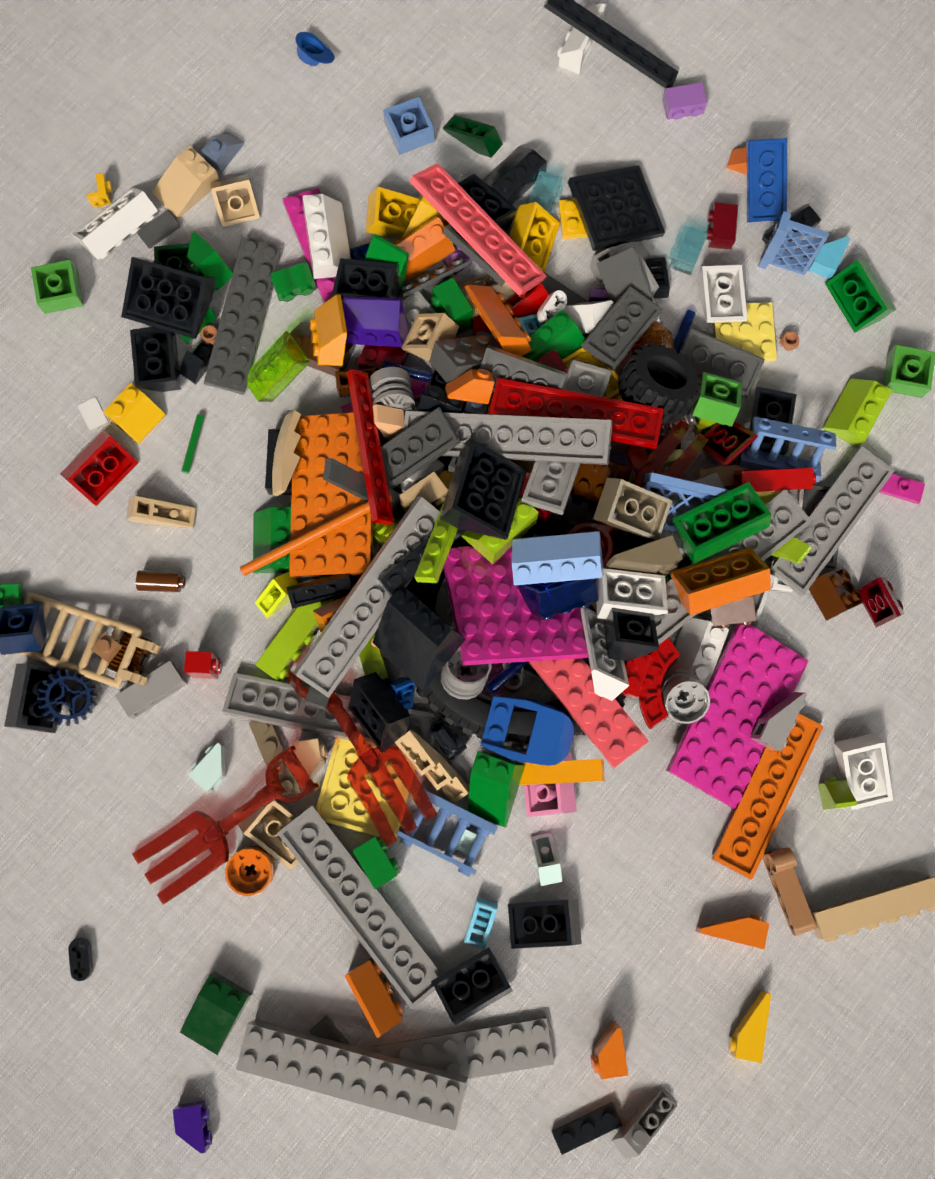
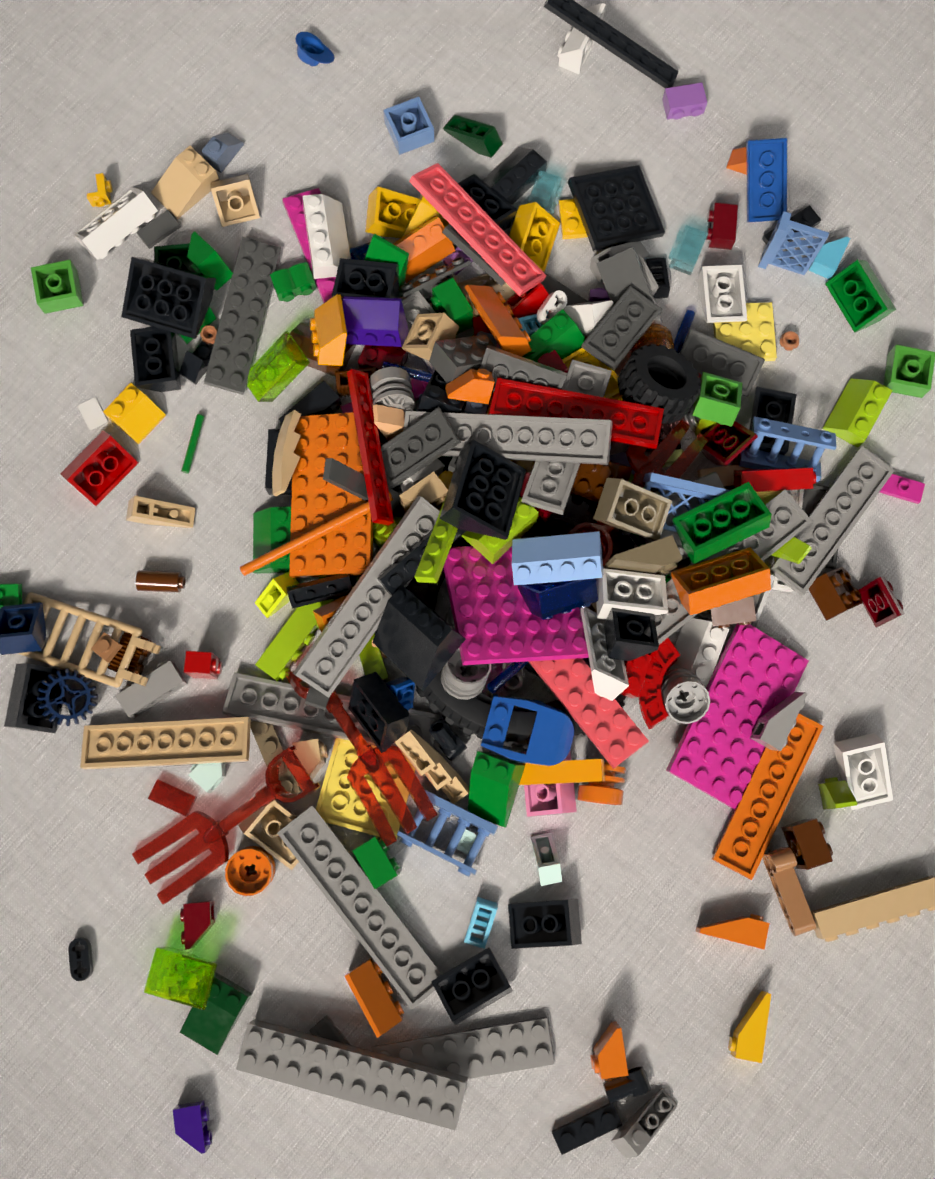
none -> tan plate [80,717,251,769]
none -> clear neon green slope [144,946,217,1010]
none -> clear red plate [148,779,197,817]
none -> dark red slope [180,901,215,950]
none -> black slope [278,380,342,426]
none -> orange wheel [577,762,626,805]
none -> black piece [603,1066,651,1103]
none -> reddish brown brick [781,818,833,870]

